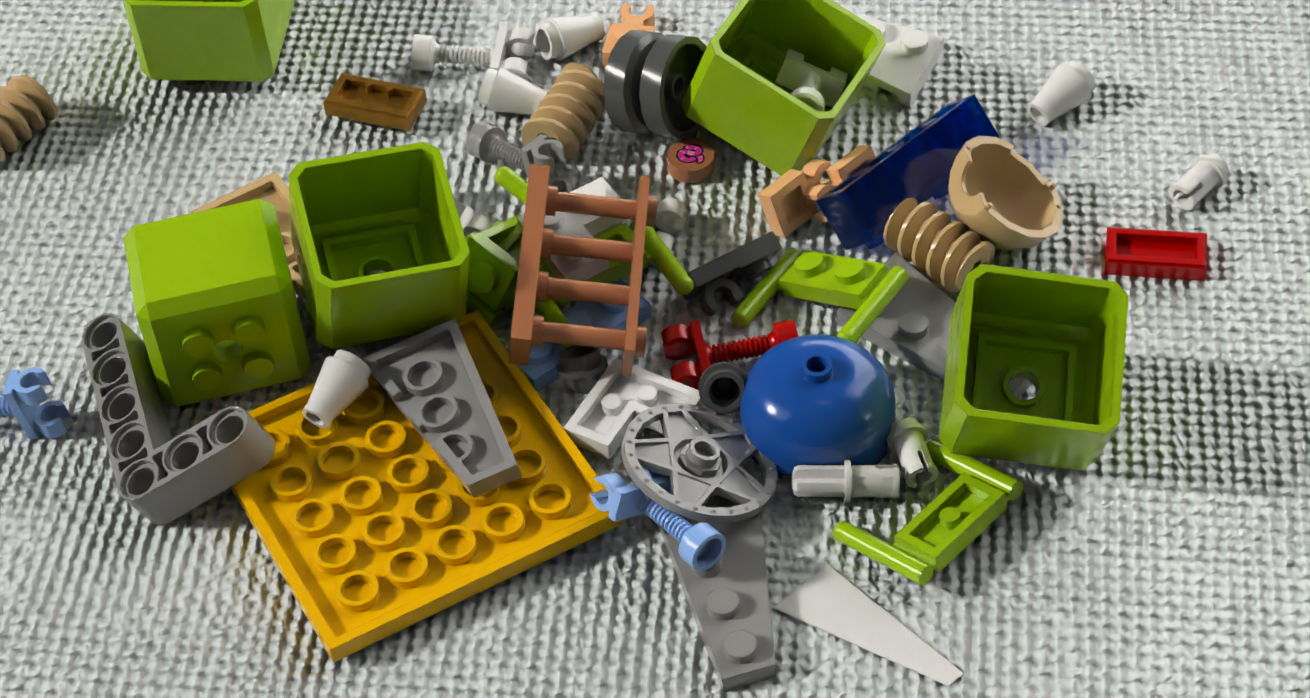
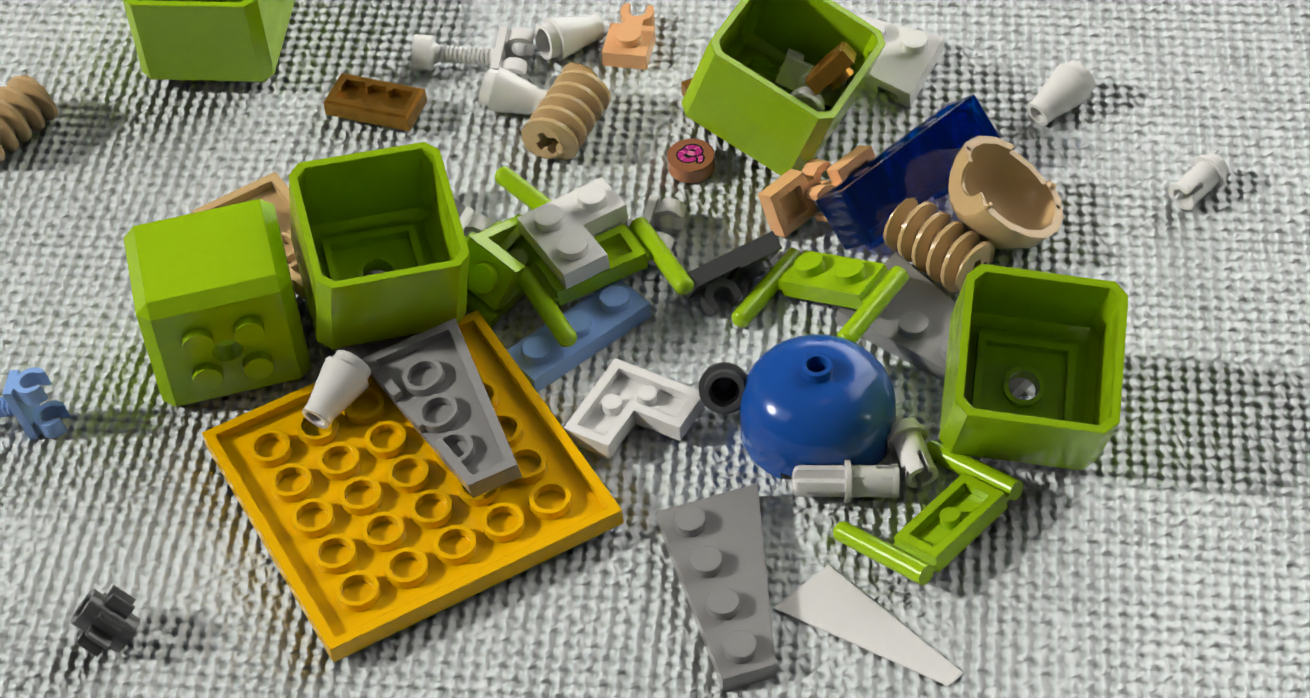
light grey beam [82,313,275,525] -> none
light grey bar [466,121,574,193] -> none
nougat fence [508,164,658,376] -> none
dark grey plate [557,345,608,394] -> none
light blue bar [590,469,726,571] -> none
dark grey wheel [603,30,707,139] -> none
light grey wheel [621,403,777,523] -> none
red bar [661,319,798,390] -> none
red tile [1104,227,1207,281] -> none
none -> dark grey gear [70,585,140,657]
none -> pearl gold plate [805,41,857,95]

